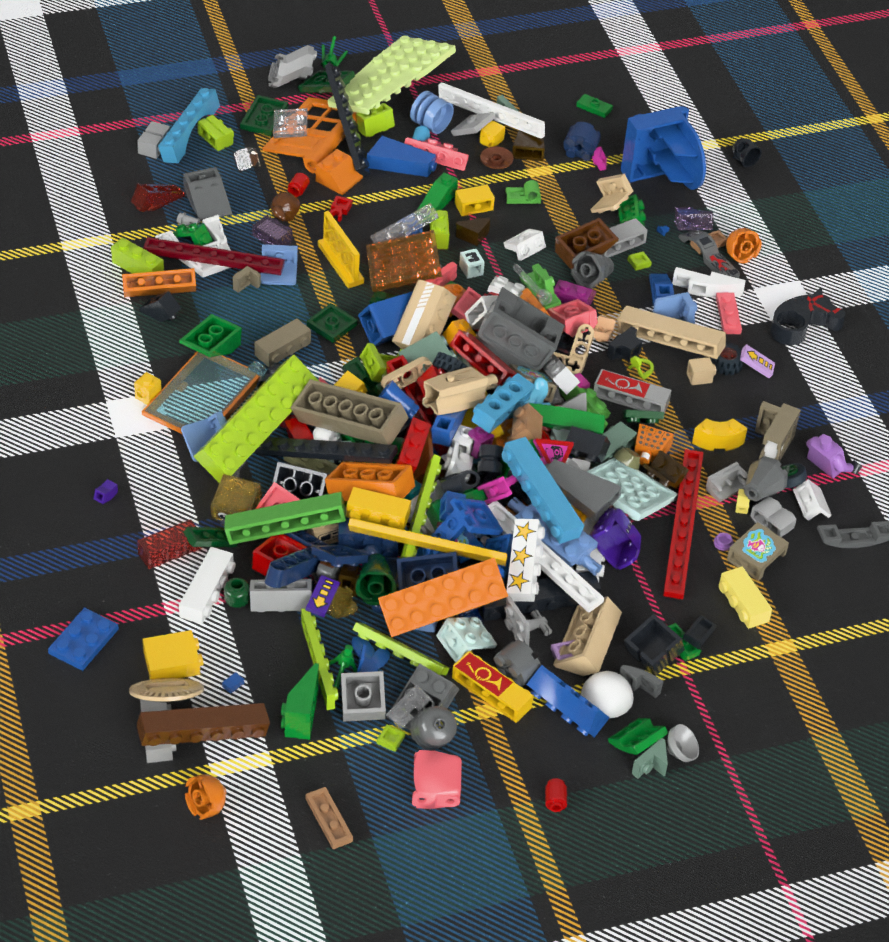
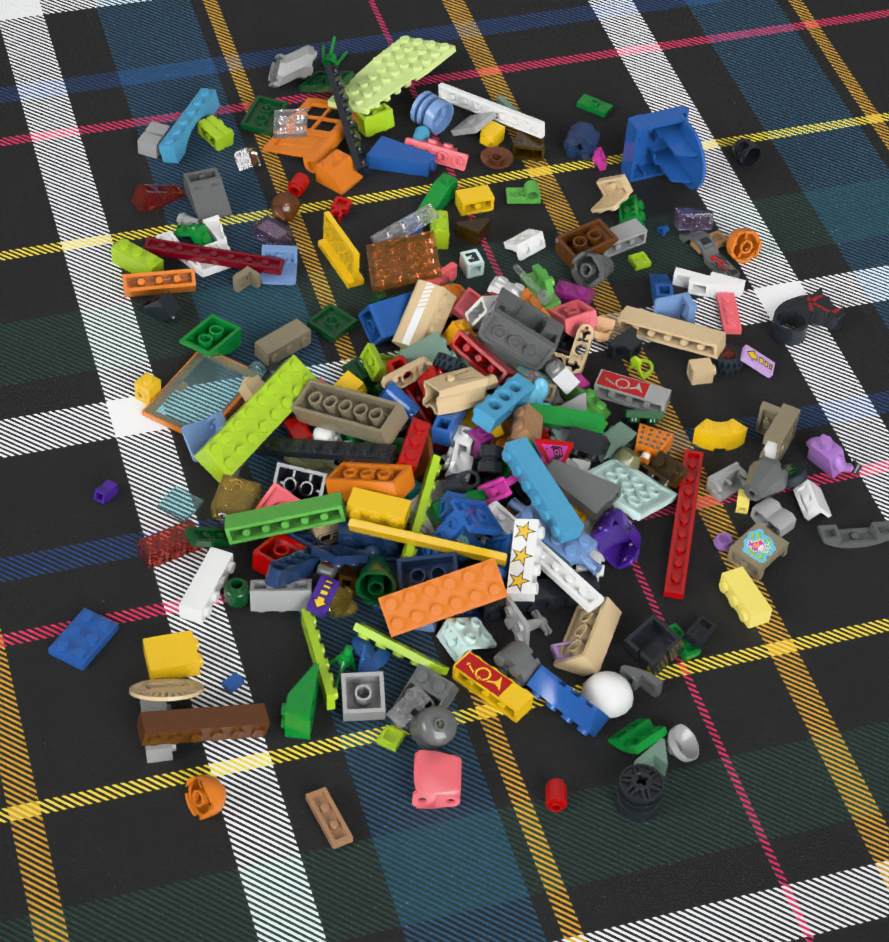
none -> clear light blue piece [157,486,204,523]
none -> tan brick [238,375,264,402]
none -> black wheel [615,763,664,822]

